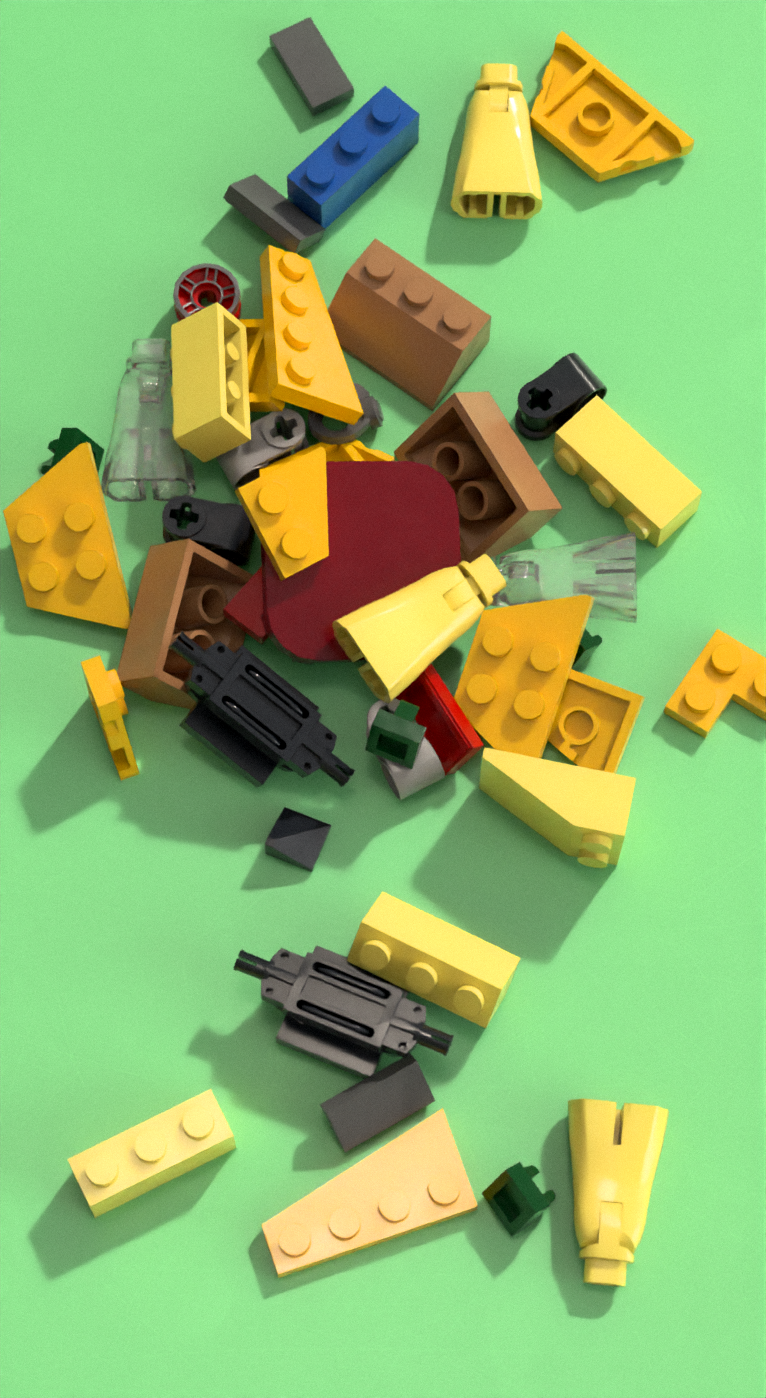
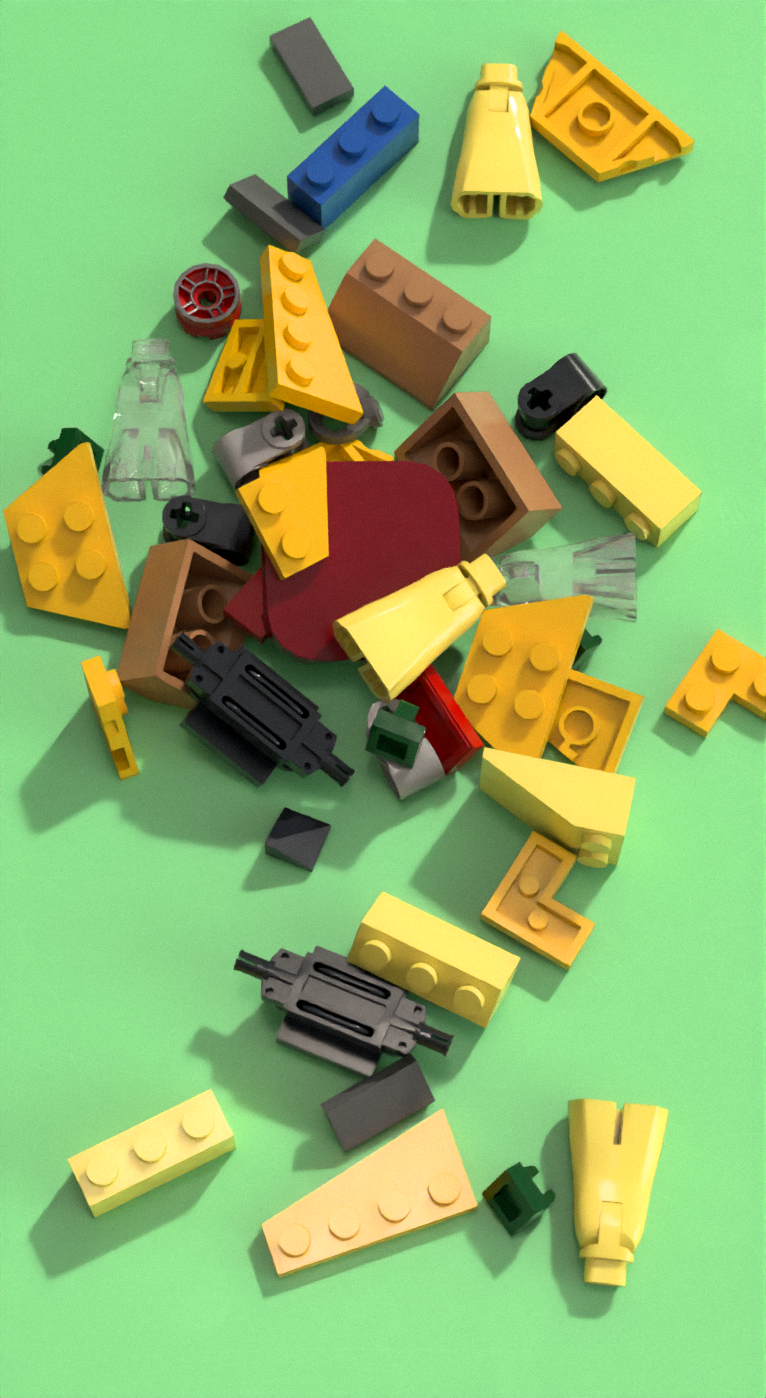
light yellow brick [170,302,251,463] -> none
none -> yellow plate [481,830,595,971]

